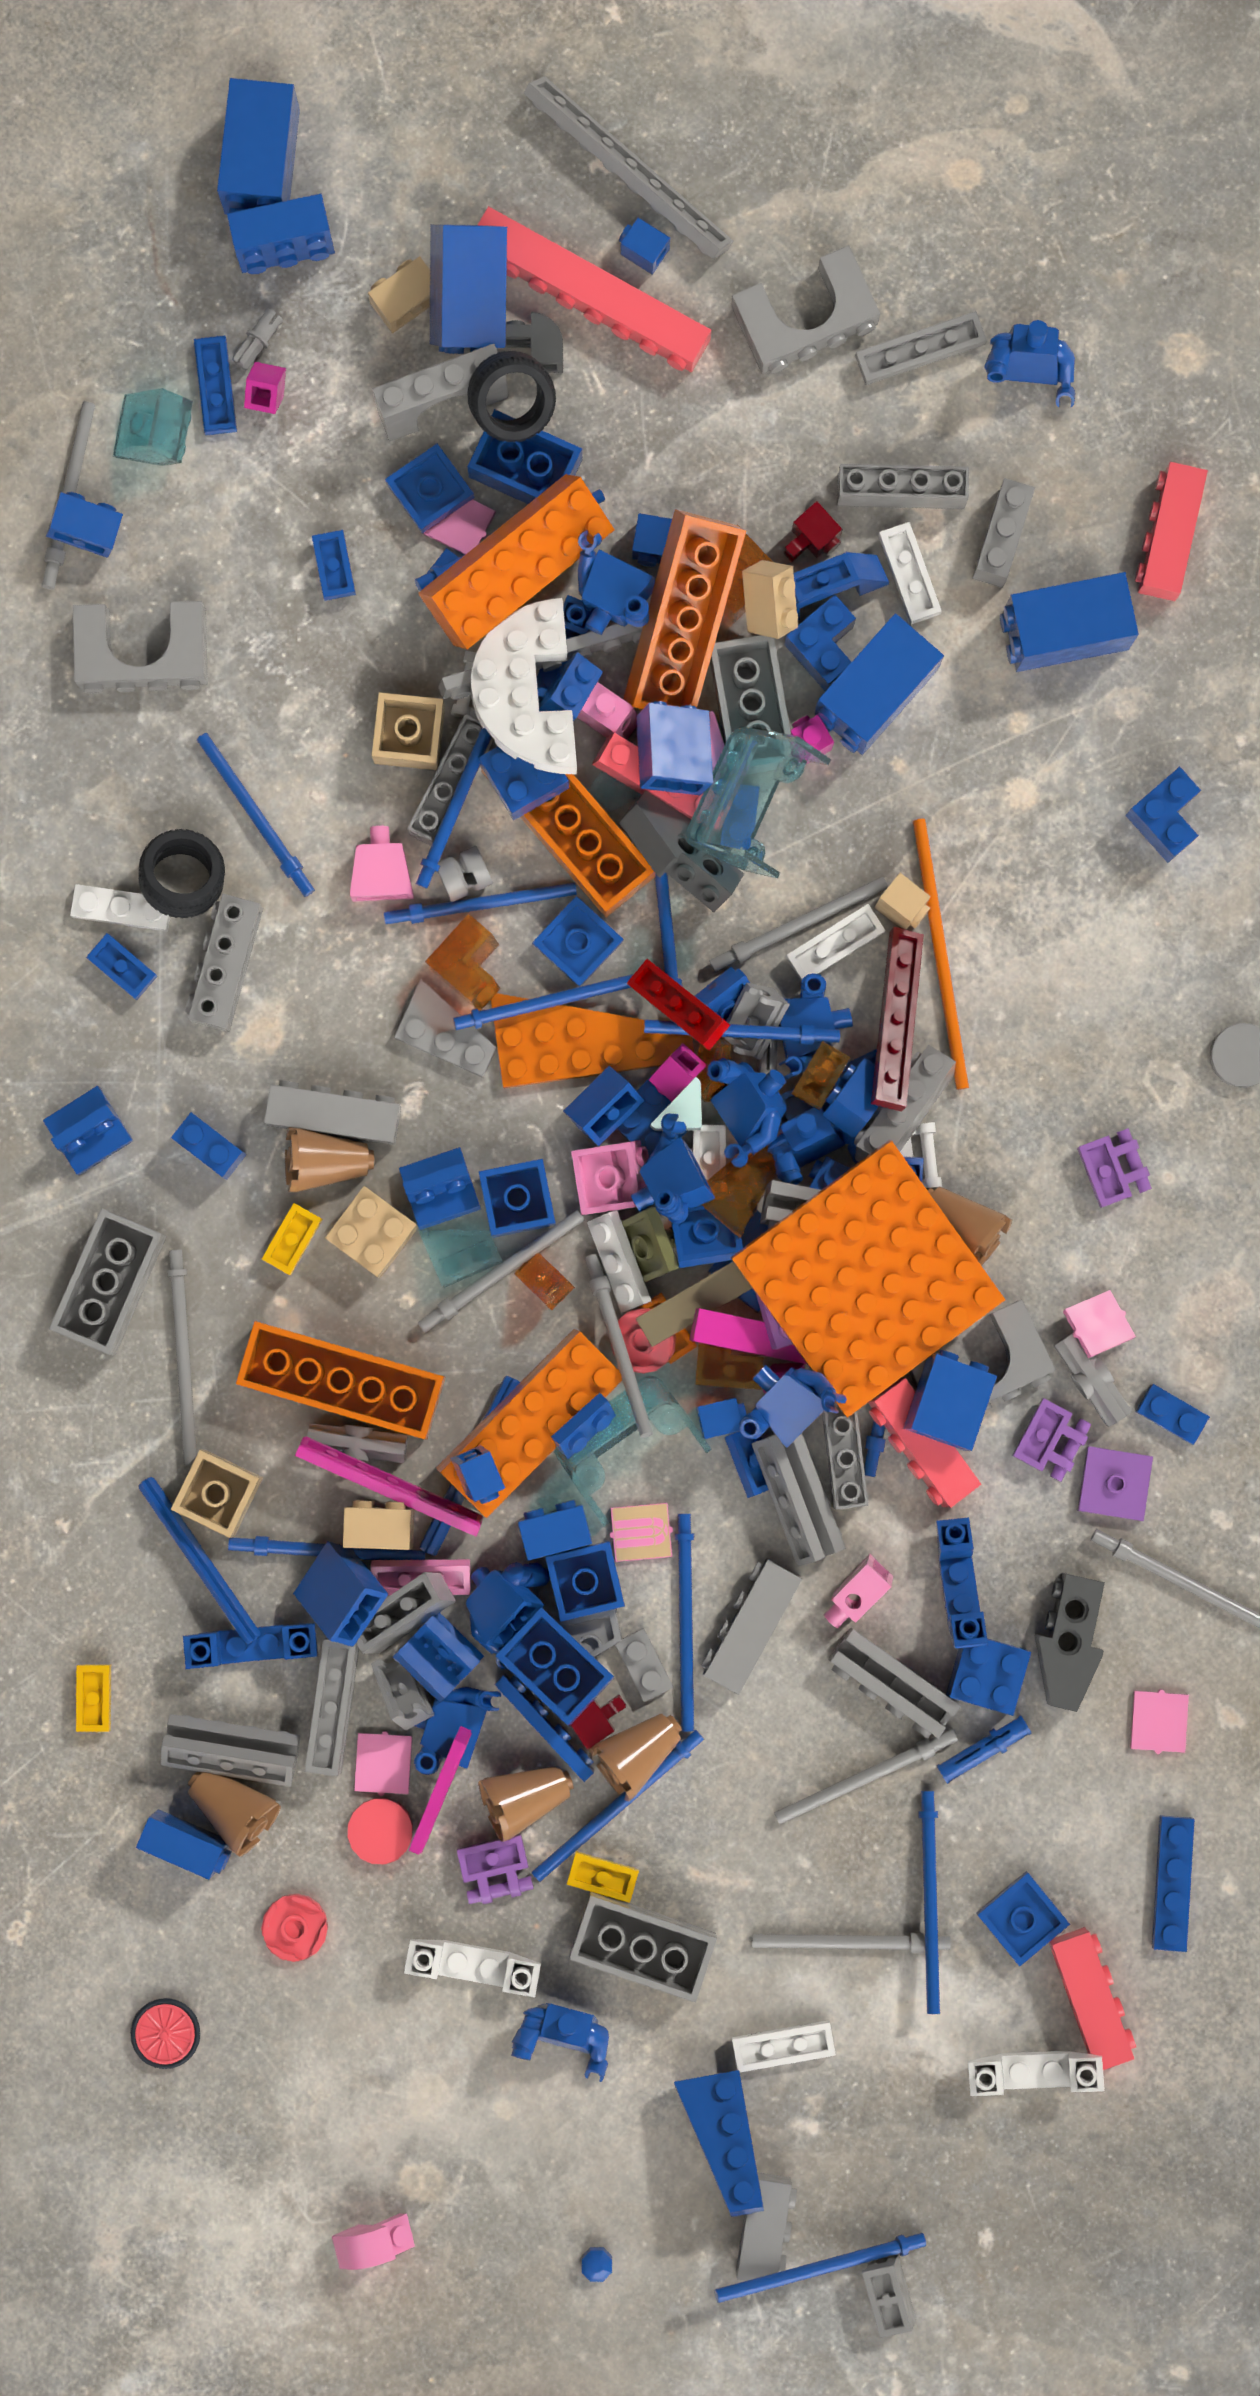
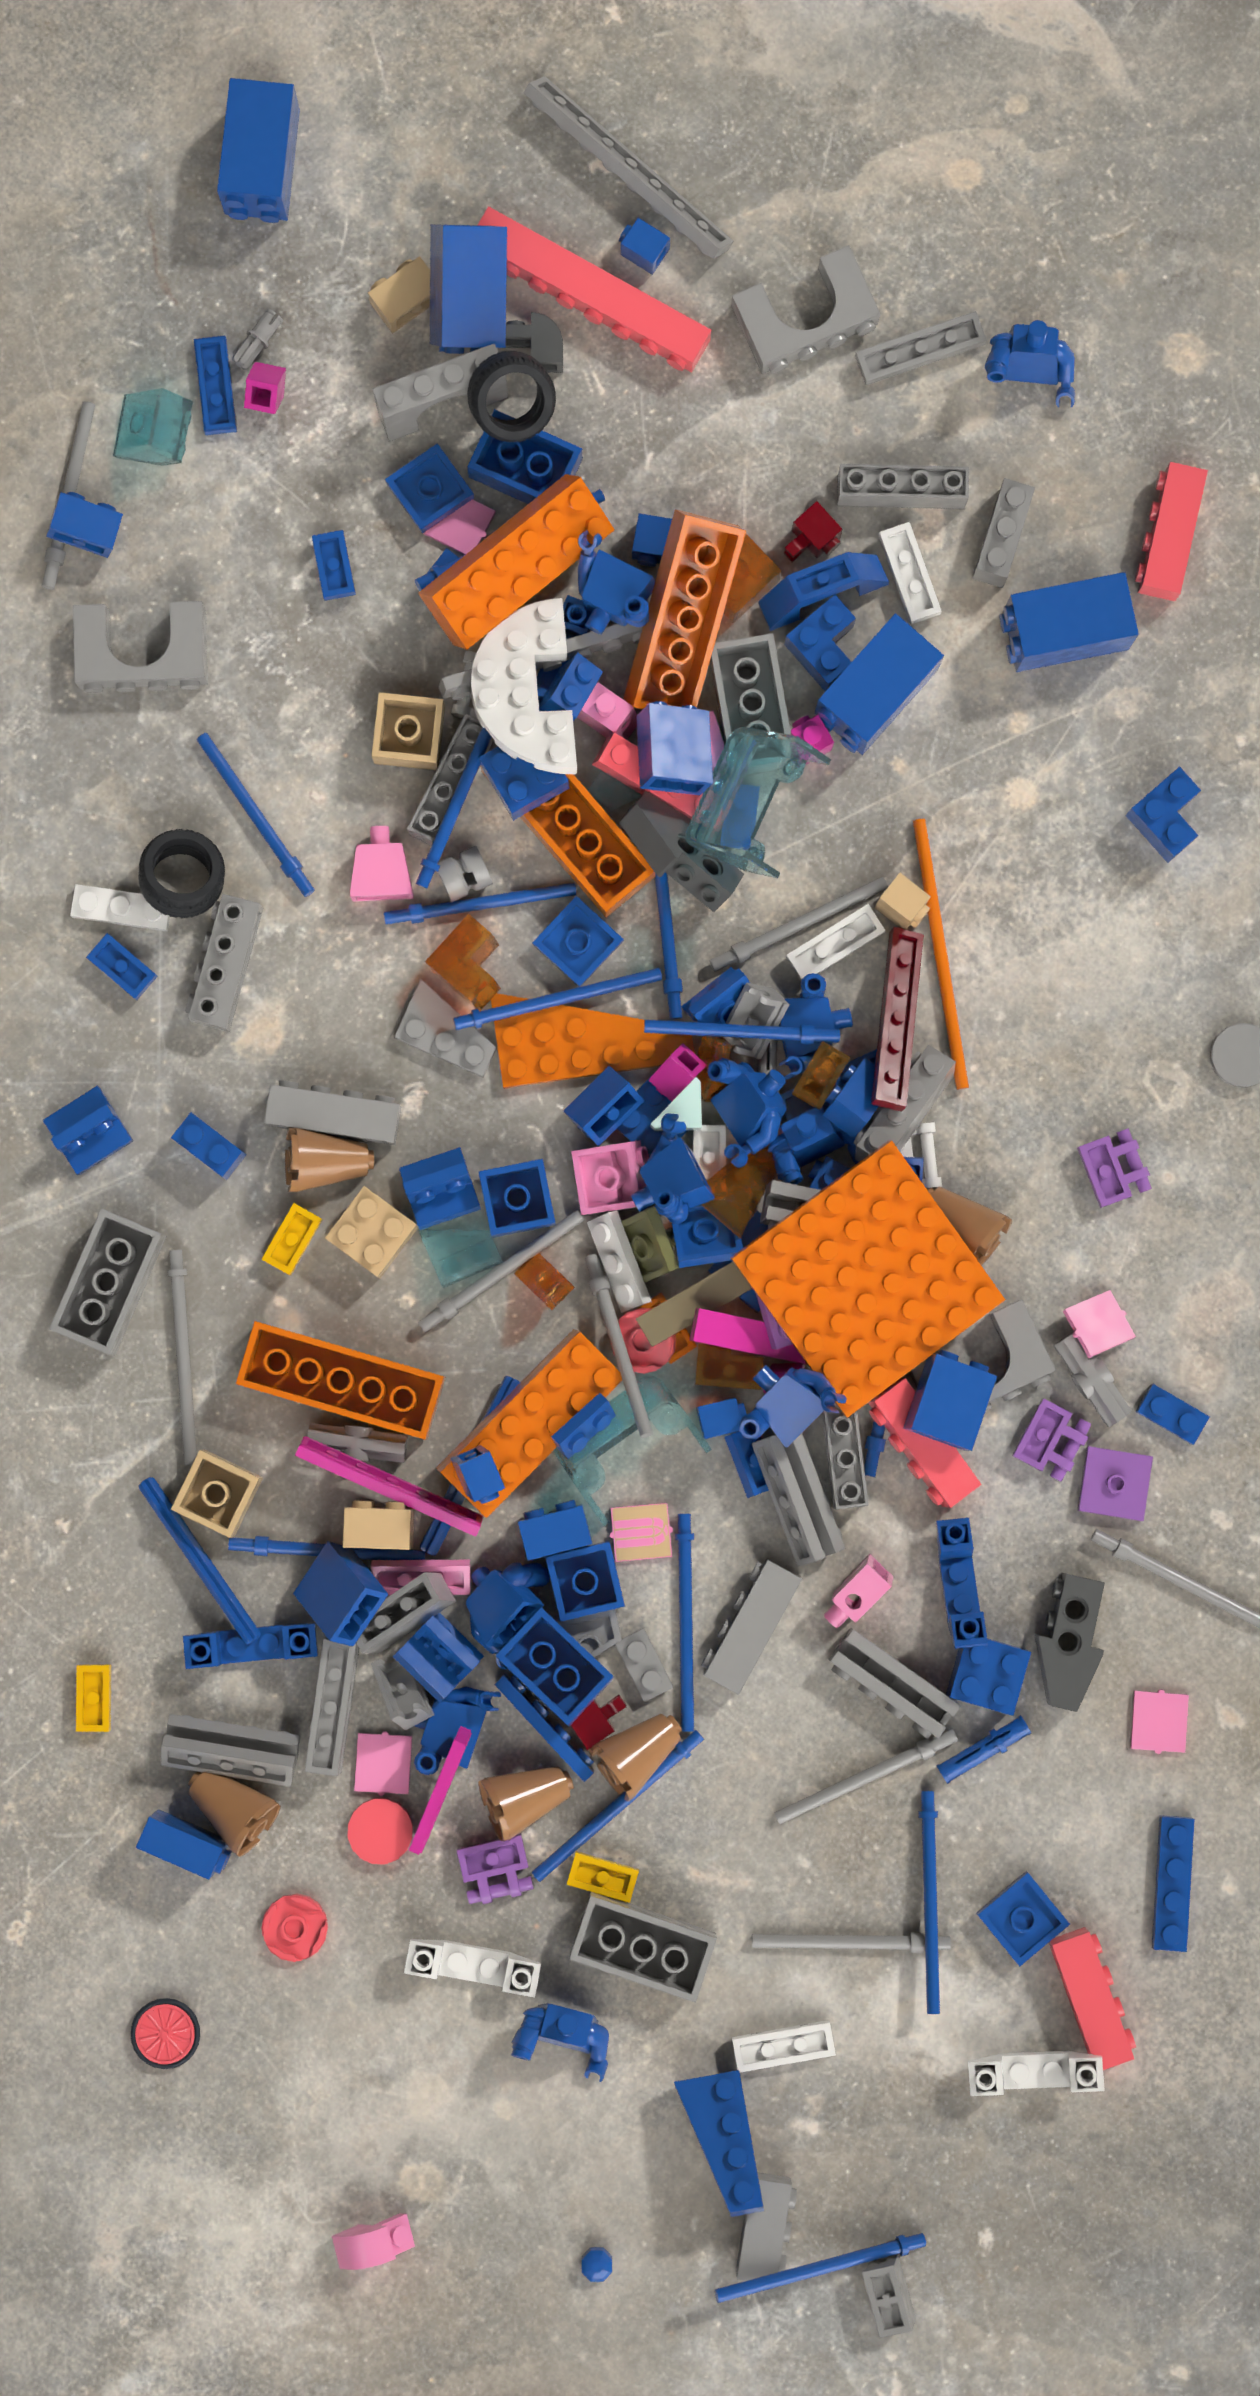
blue brick [227,193,335,274] -> none
red plate [626,959,730,1051] -> none
tan brick [742,560,798,639] -> none

